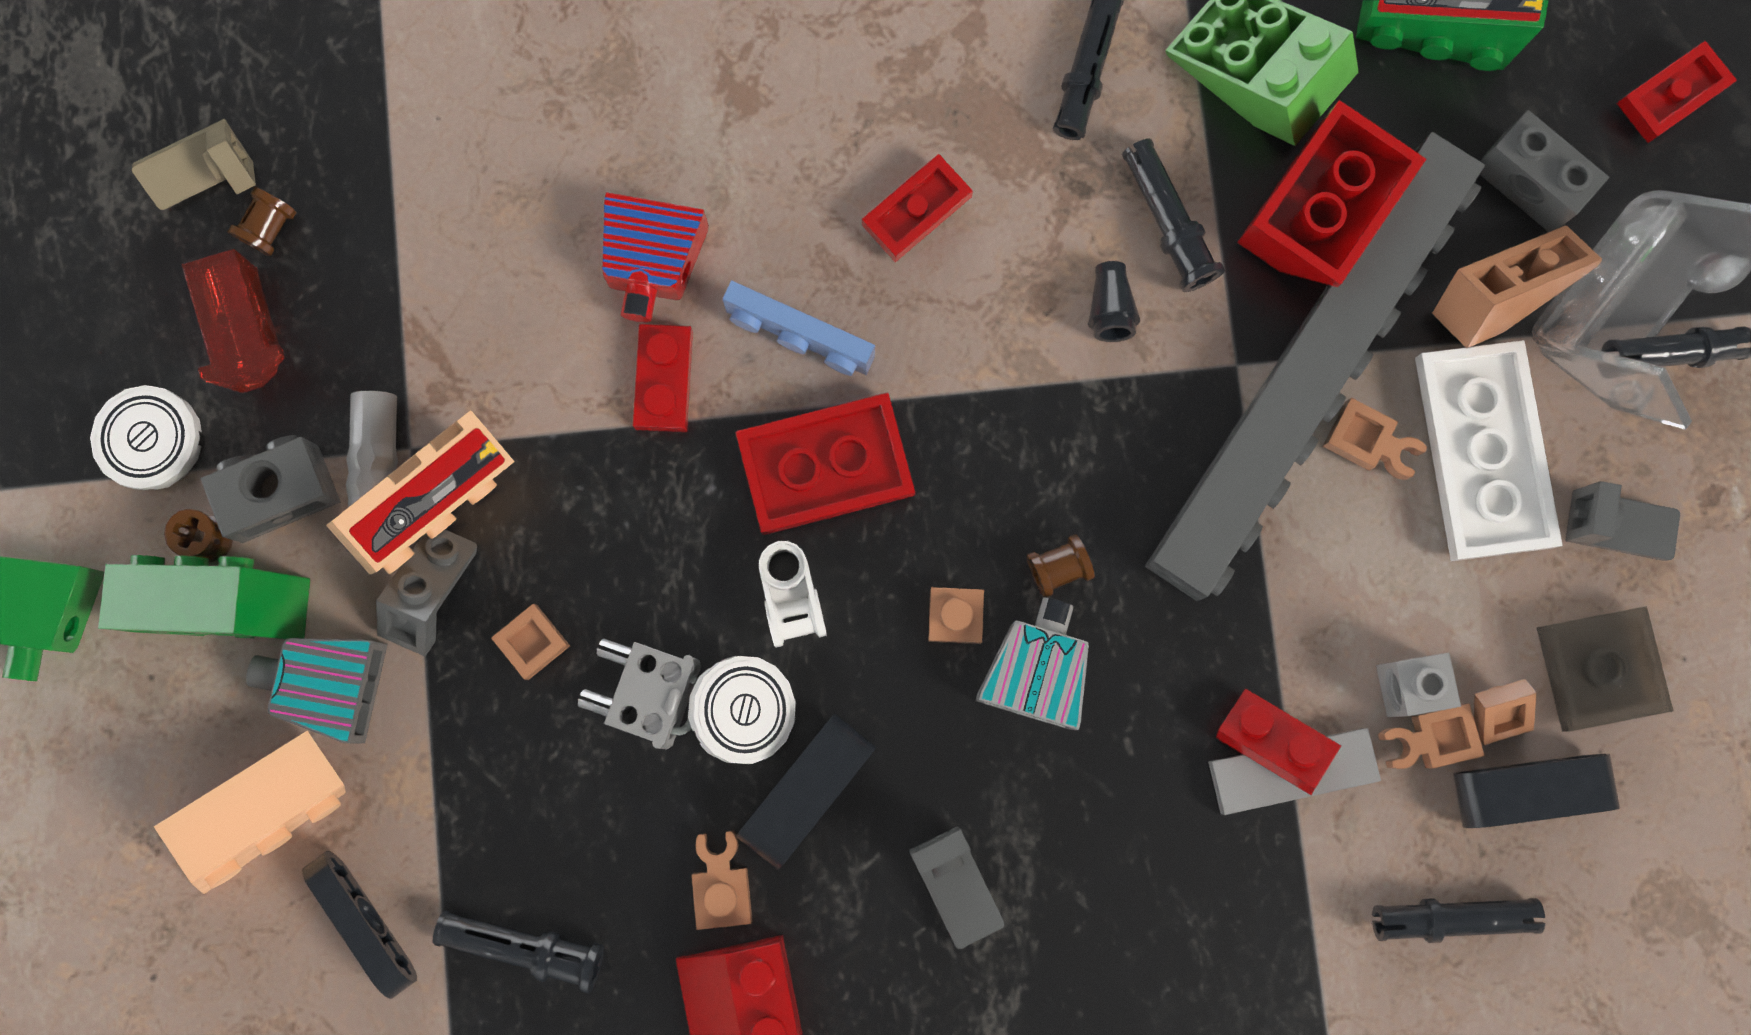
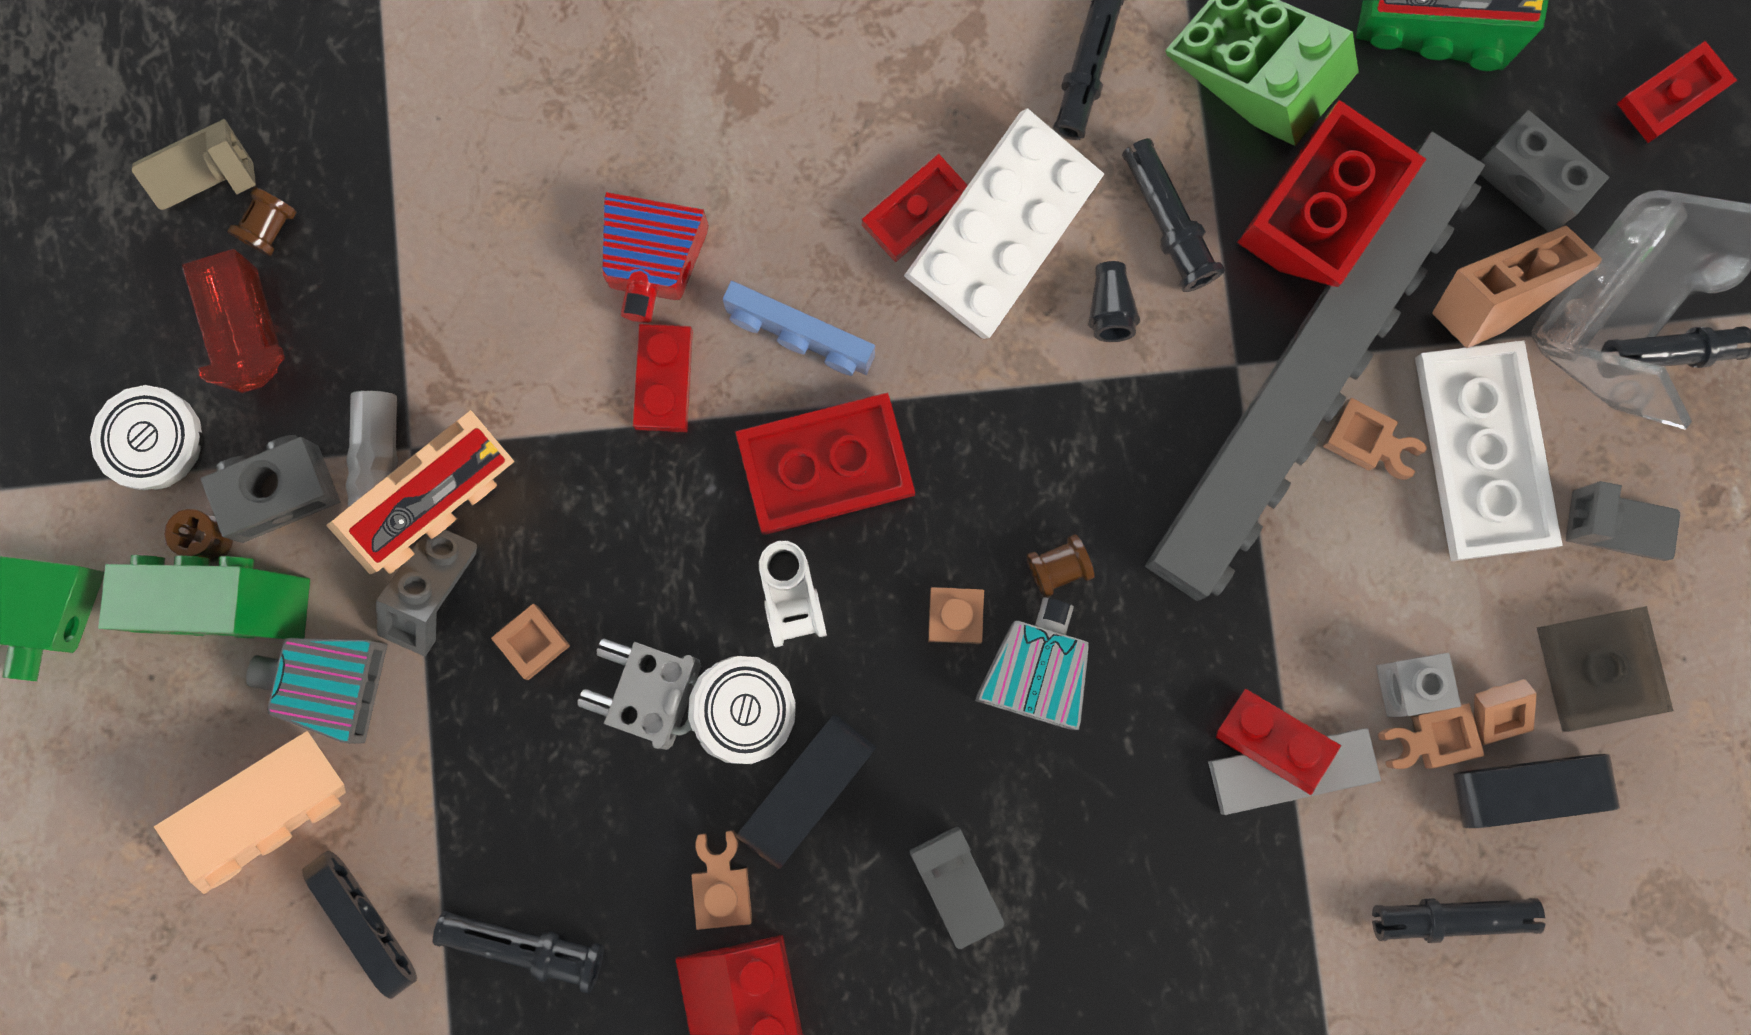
none -> white plate [904,108,1104,339]

